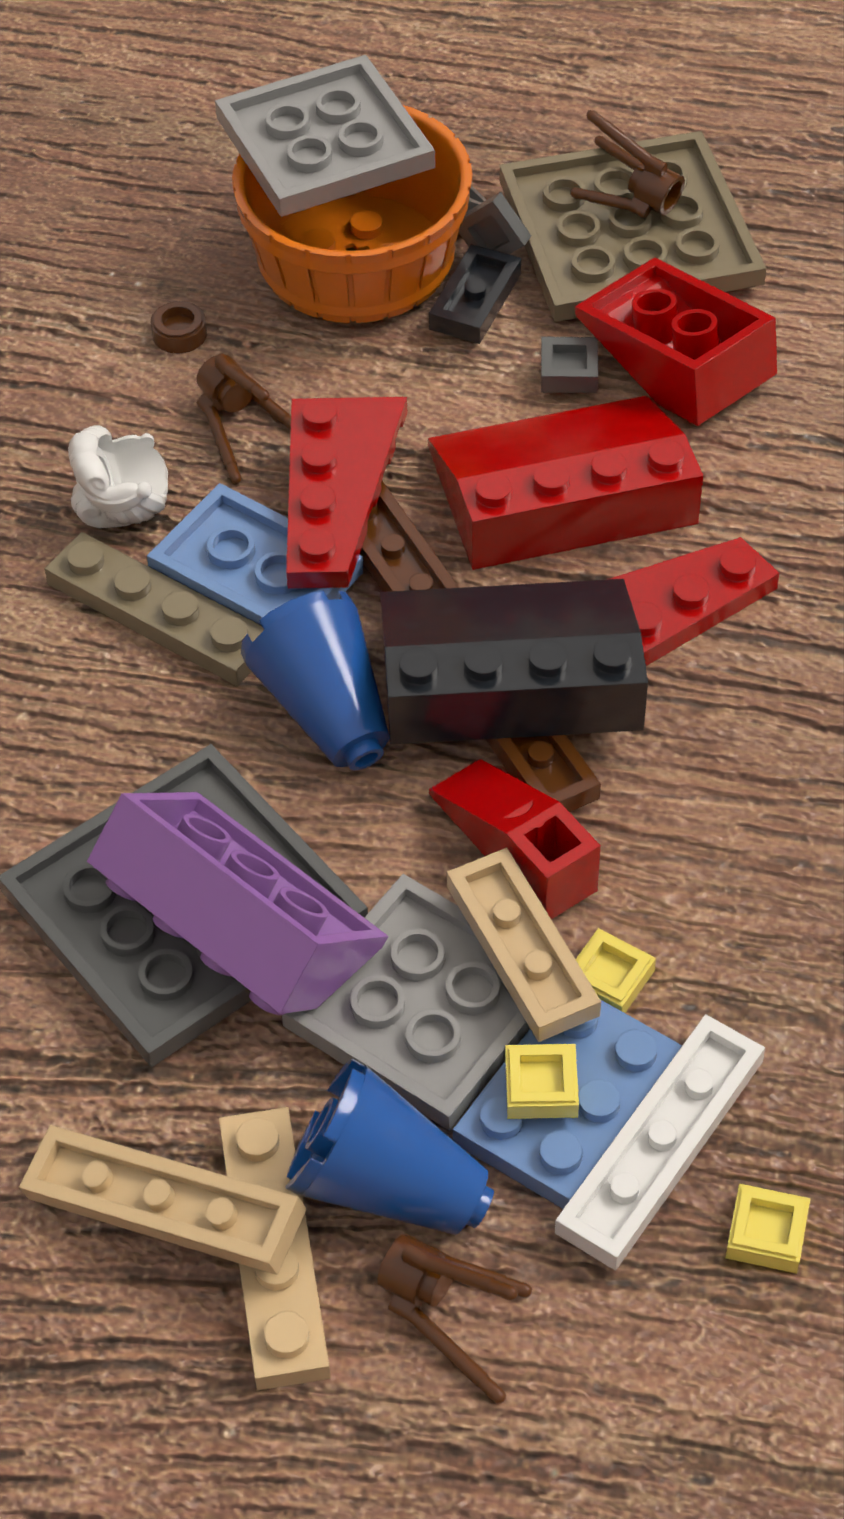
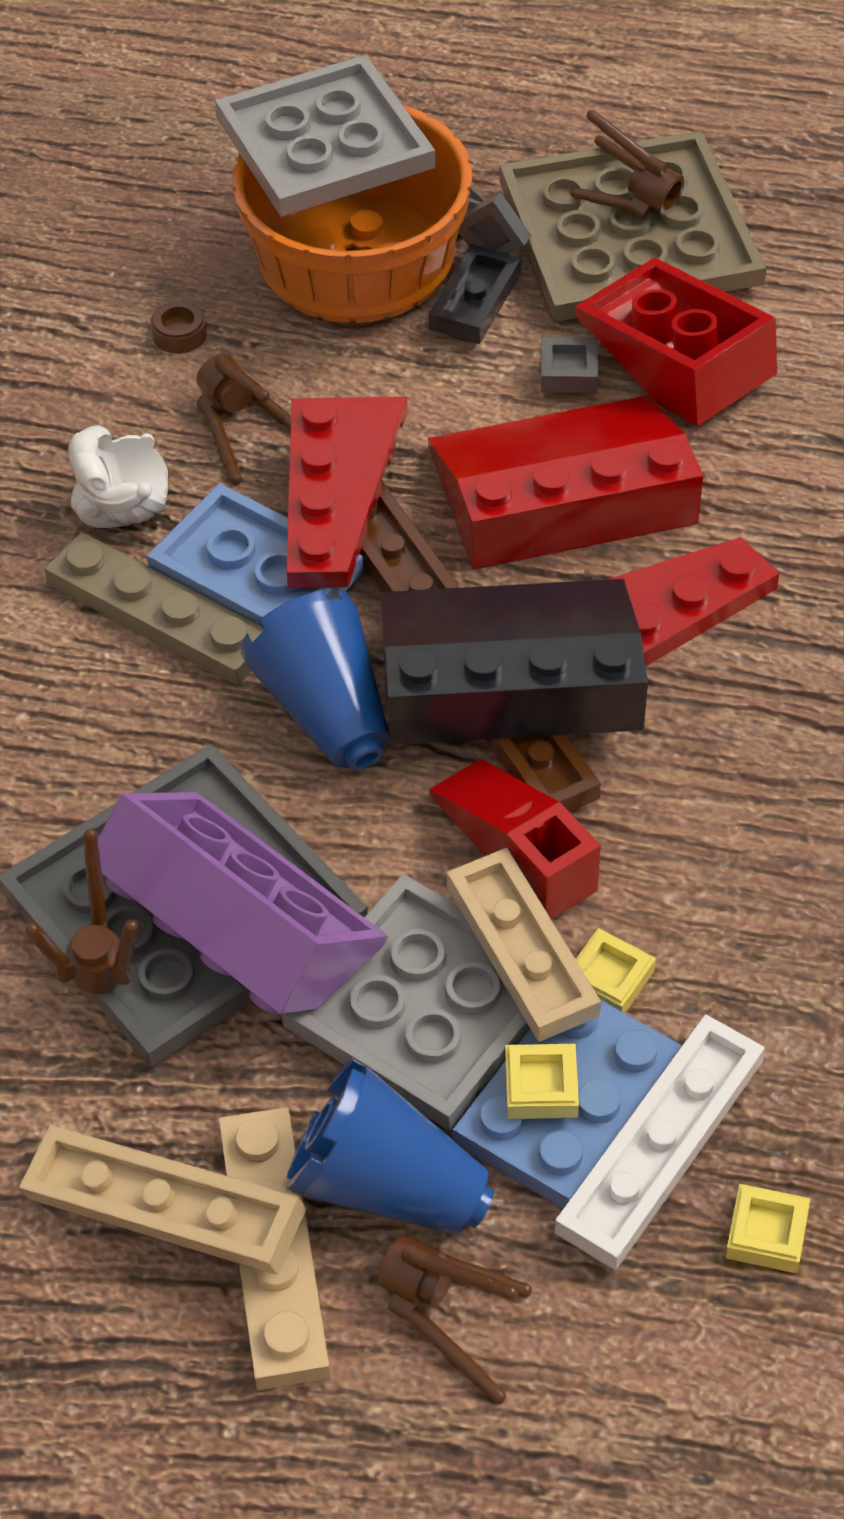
none -> reddish brown plant [25,828,138,995]

